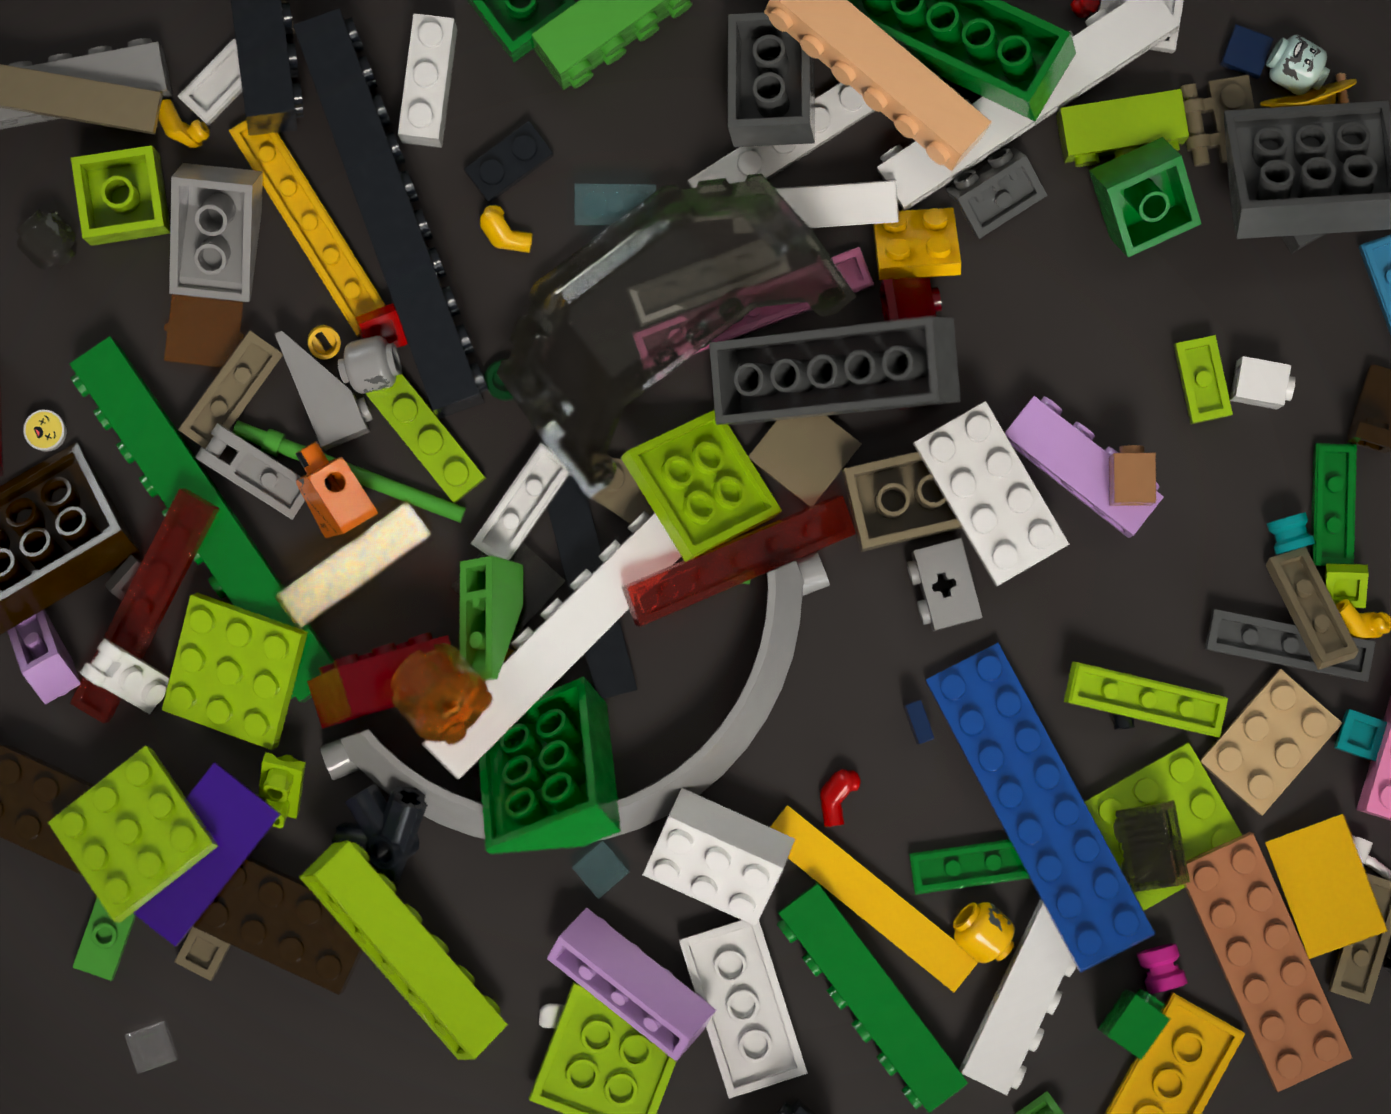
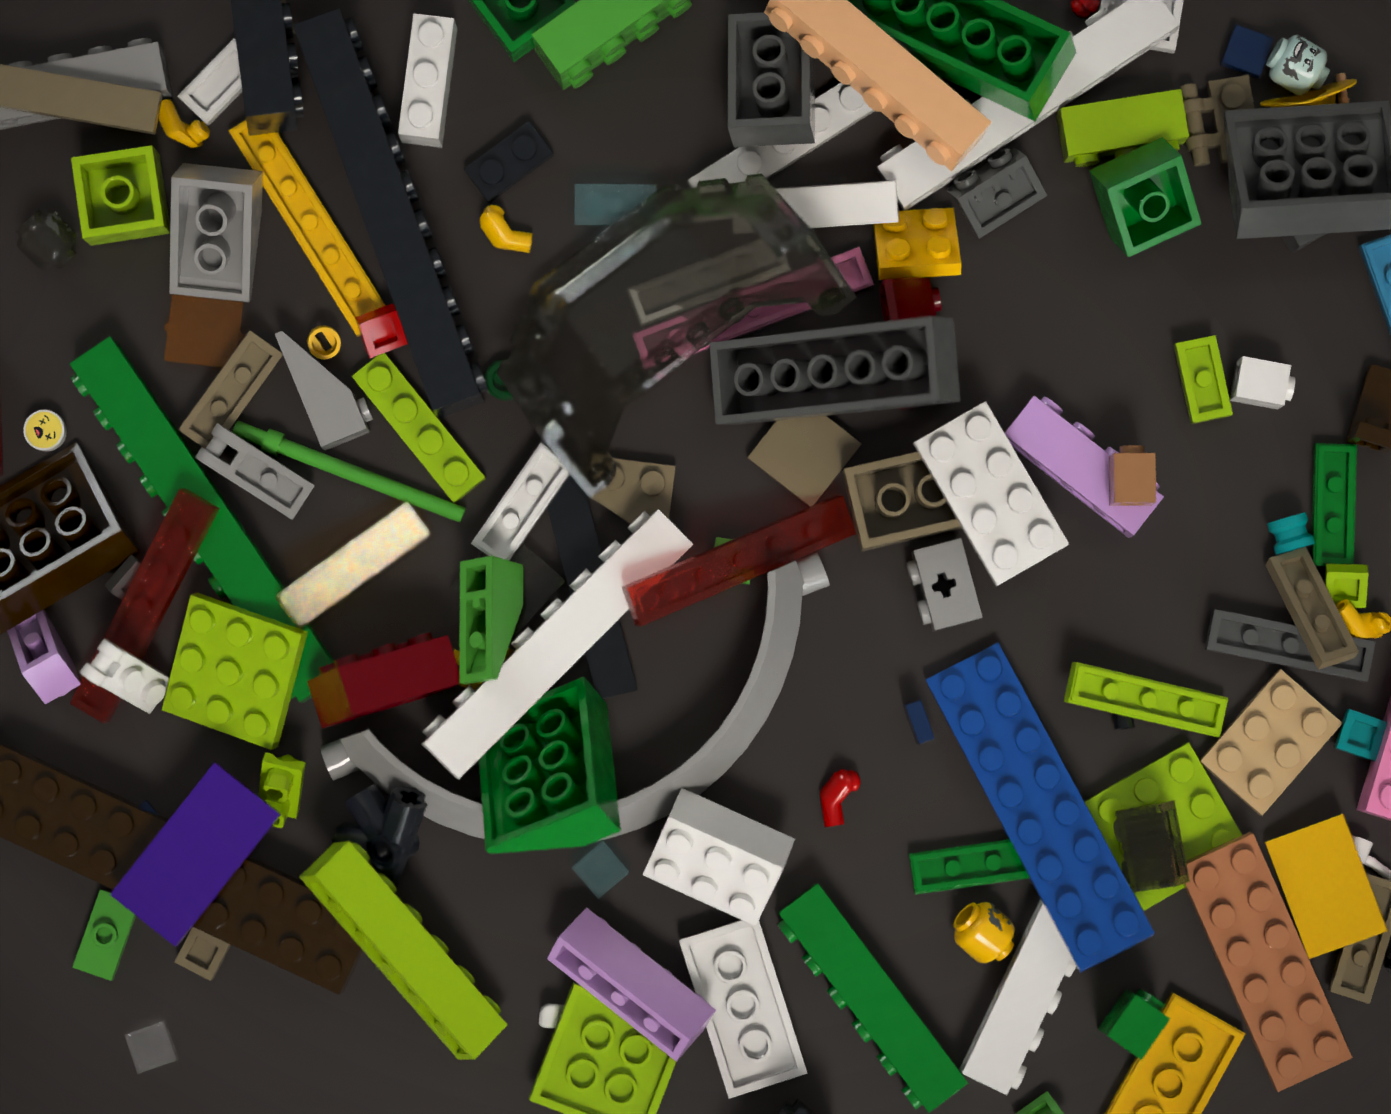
lime plate [48,746,218,923] -> none
orange torso [295,441,378,538] -> none
light grey head [338,336,402,394] -> none
clear orange brick [391,644,493,745] -> none
lime plate [621,410,782,562] -> none
yellow tile [770,805,978,992] -> none
dark pink wheel [1137,943,1188,994] -> none

